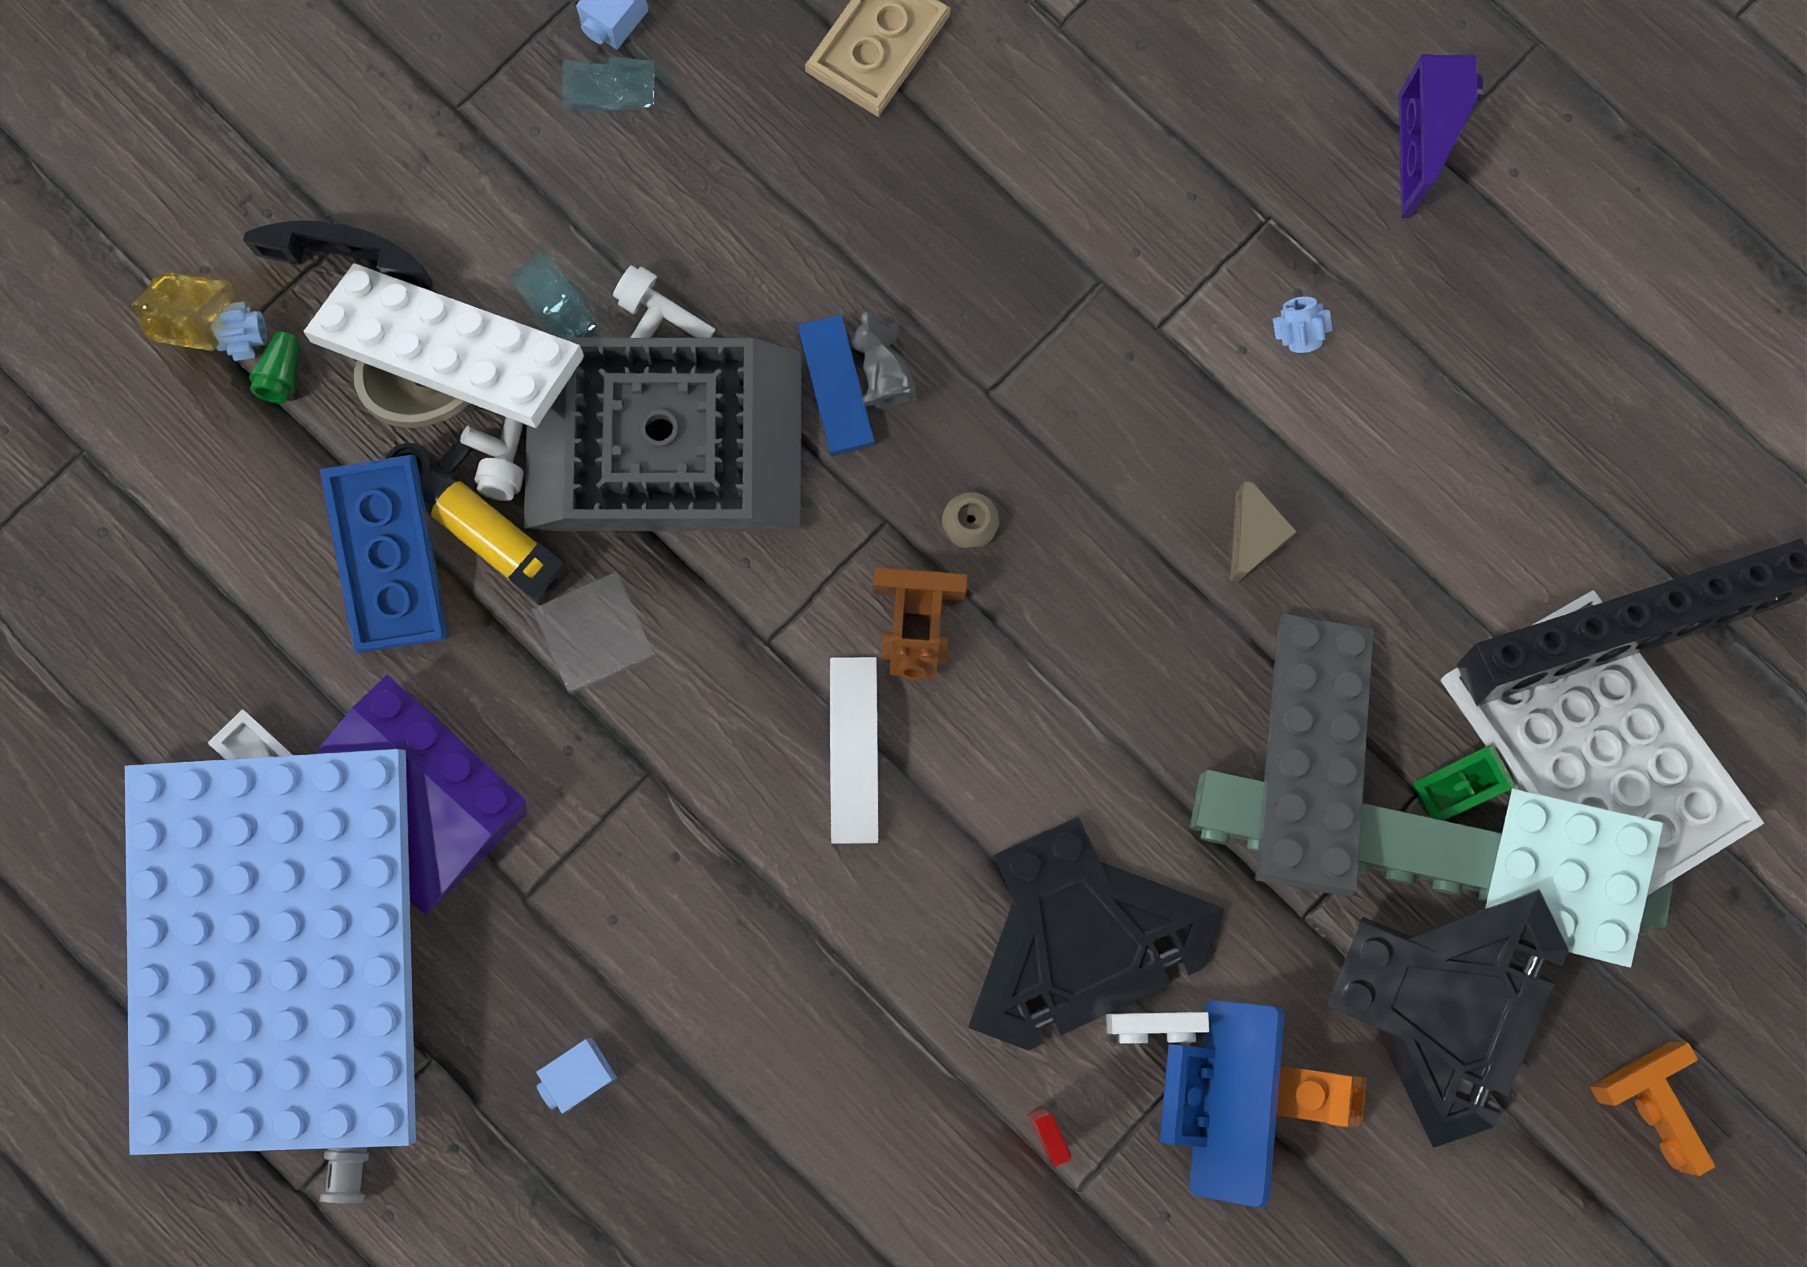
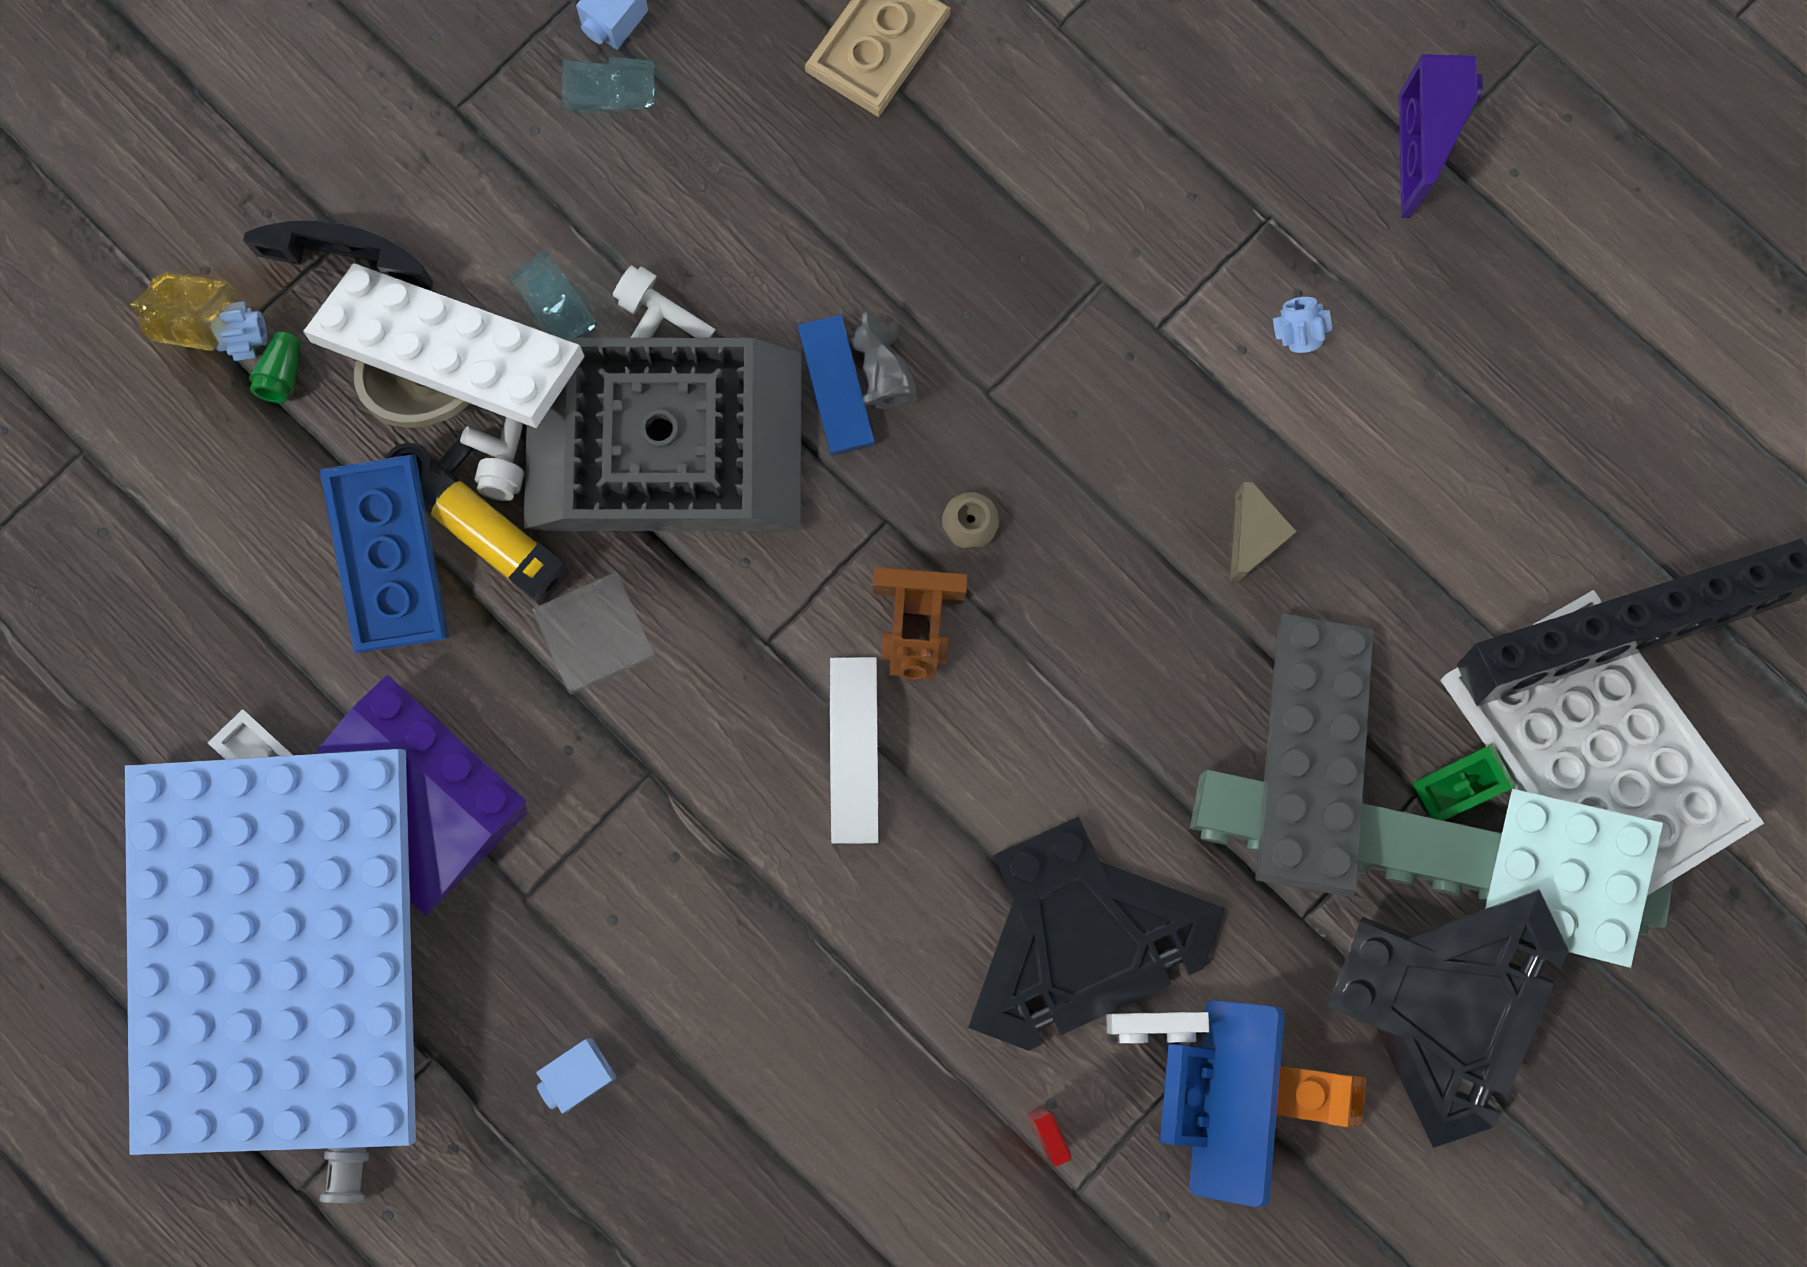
orange bracket [1589,1041,1716,1176] -> none

